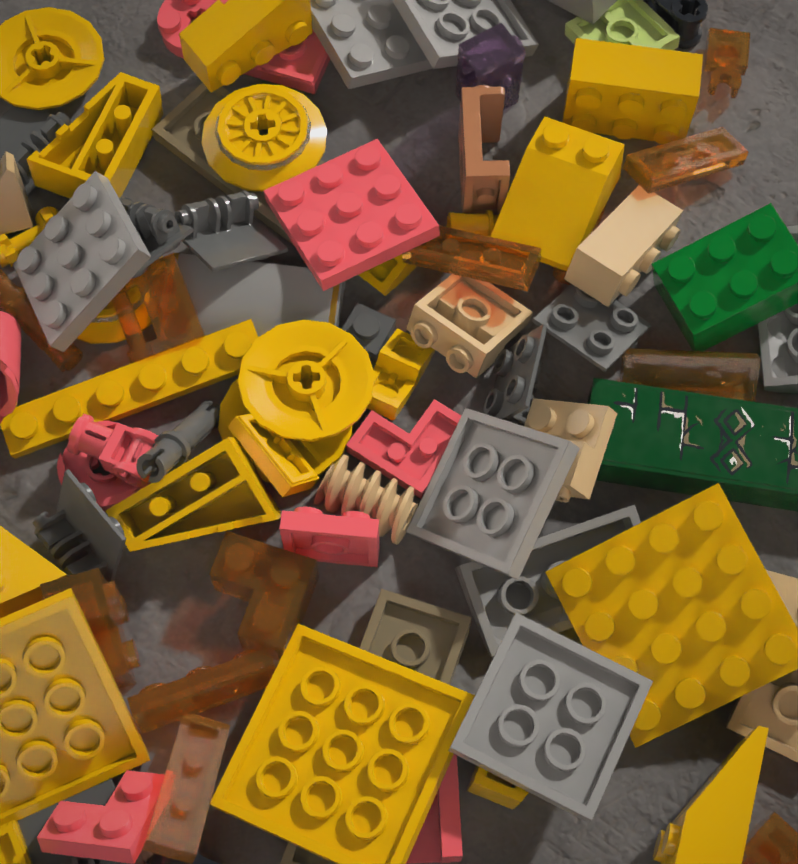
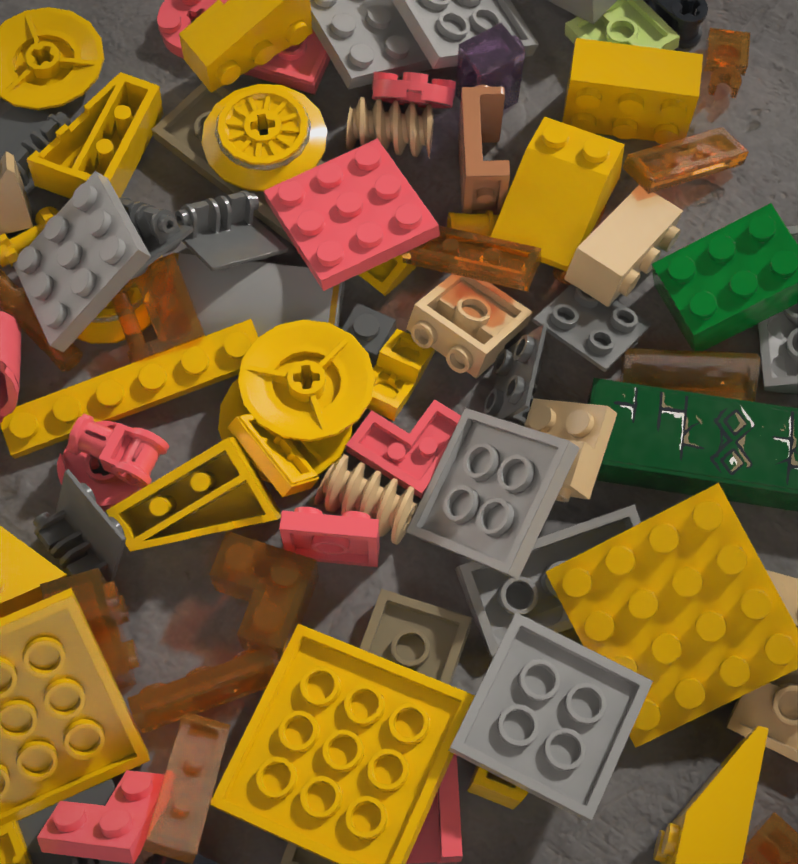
dark grey pin [136,401,220,483] -> none
none -> tan piece [346,97,434,158]
none -> coral plate [372,72,456,109]

